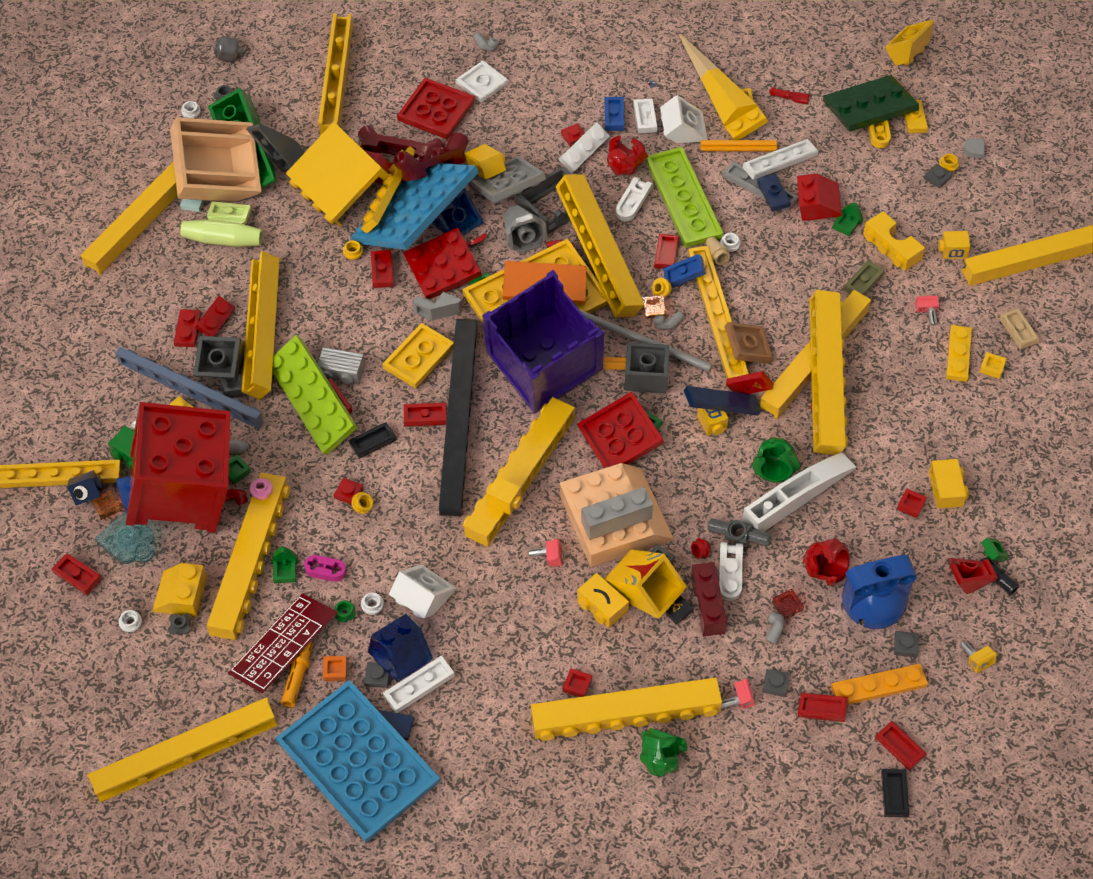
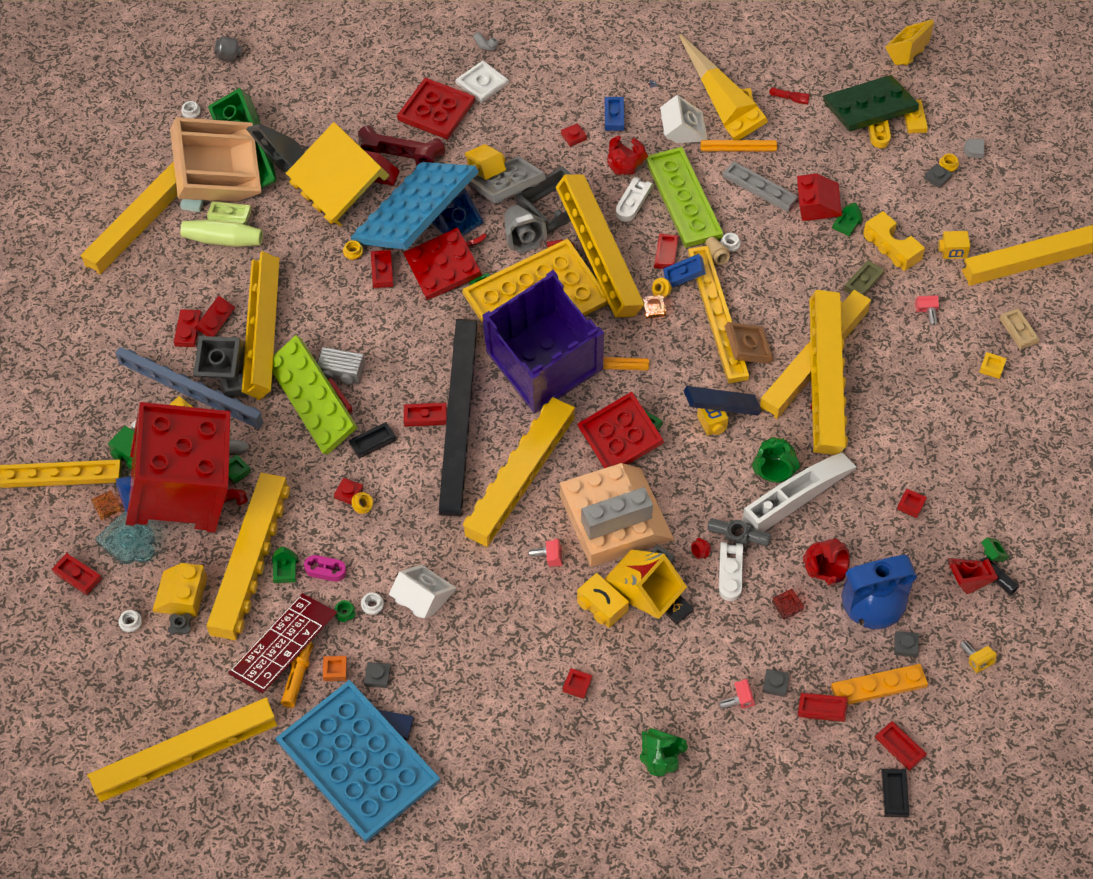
dark blue brick [67,470,104,506] -> none
dark grey plate [213,85,233,100] -> none
bright pink plate [250,478,272,500] -> none
yellow tile [318,13,353,136] -> none
yellow plate [361,146,416,233] -> none
clear blue slope [367,614,433,682] -> none
yellow plate [382,323,454,389] -> none
white plate [383,656,455,713] -> none
dark red plate [393,133,469,181] -> none
light grey slope [413,292,462,321] -> none
yellow brick [486,476,523,515] -> none
orange tile [503,261,587,305] -> none
yellow brick [531,677,722,741] -> none
white plate [558,122,610,173] -> none
light grey piece [579,309,712,372] -> none
dark grey slope [624,342,669,393] -> none
white plate [633,99,657,134] -> none
light grey arm [653,311,684,330] -> none
dark red arch [691,562,727,637] -> none
red tile [726,371,774,394] -> none
white tile [743,139,818,180] -> none
dark blue plate [757,174,791,212] -> none
light grey arm [766,612,784,645] -> none
yellow brick [929,459,969,509] -> none
yellow plate [946,325,972,382] -> none

